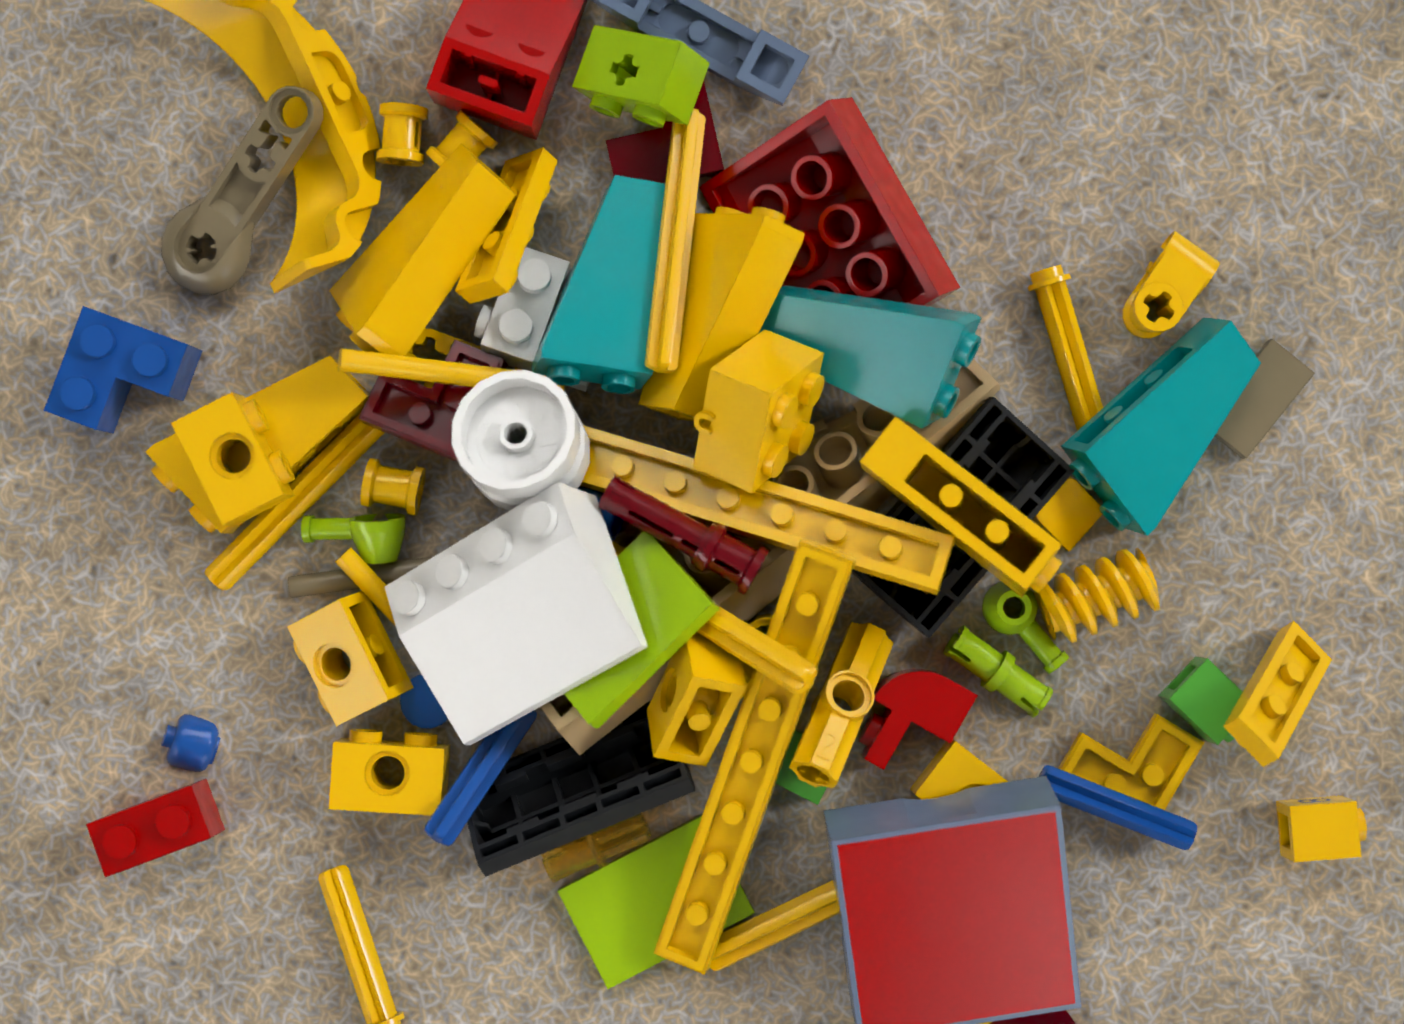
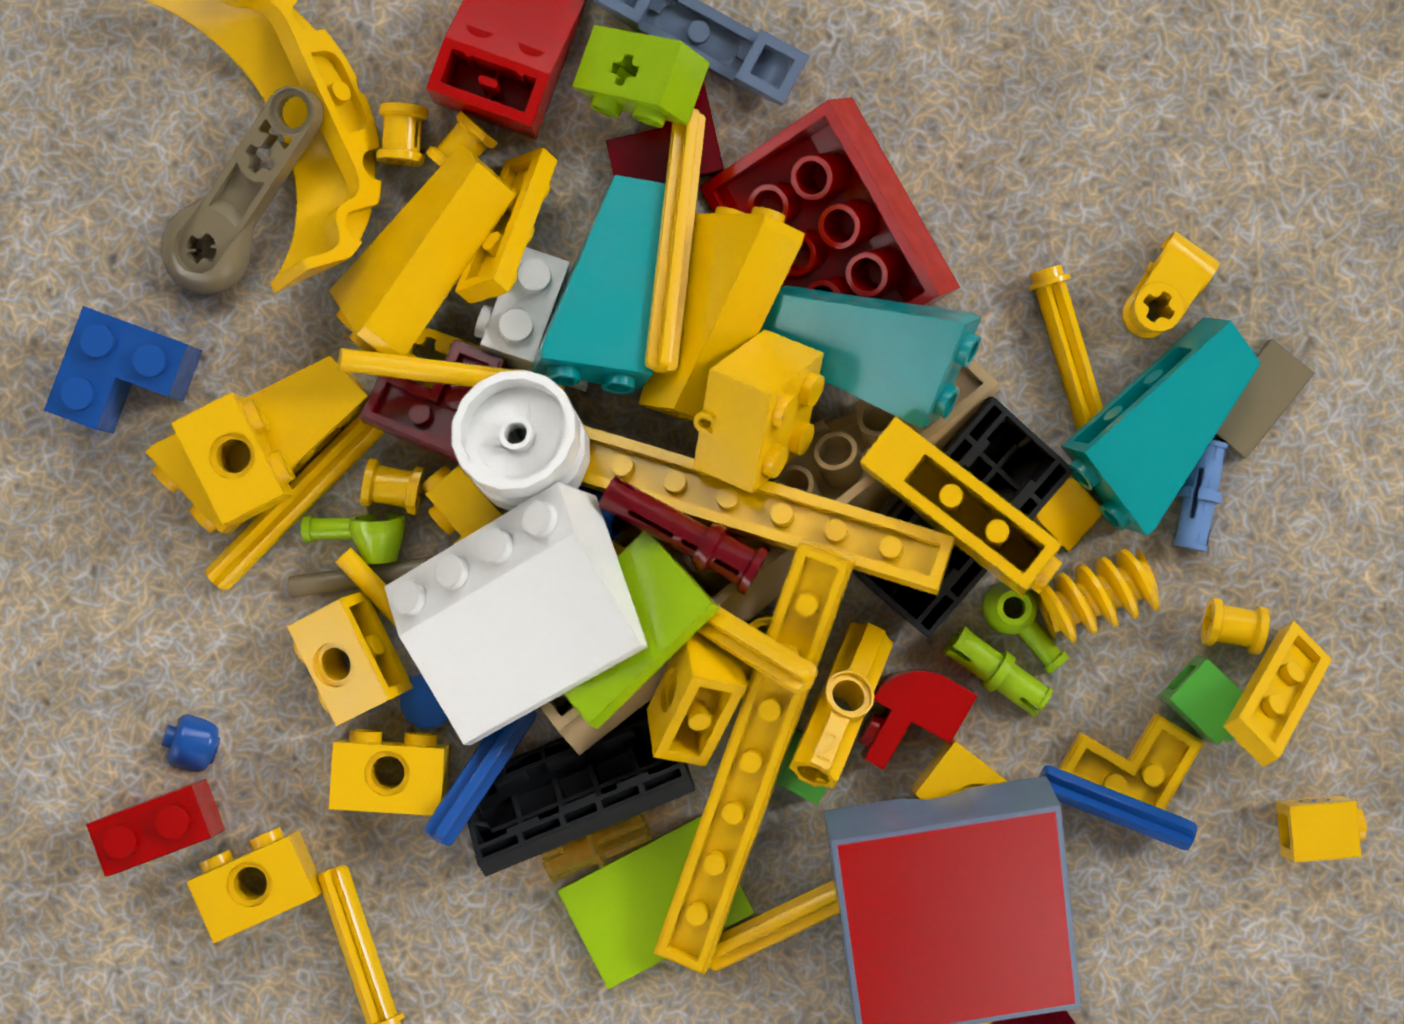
none -> yellow brick [187,827,322,944]
none -> yellow brick [421,465,505,544]
none -> medium blue pin [1172,440,1229,552]
none -> yellow bush [1200,597,1270,655]

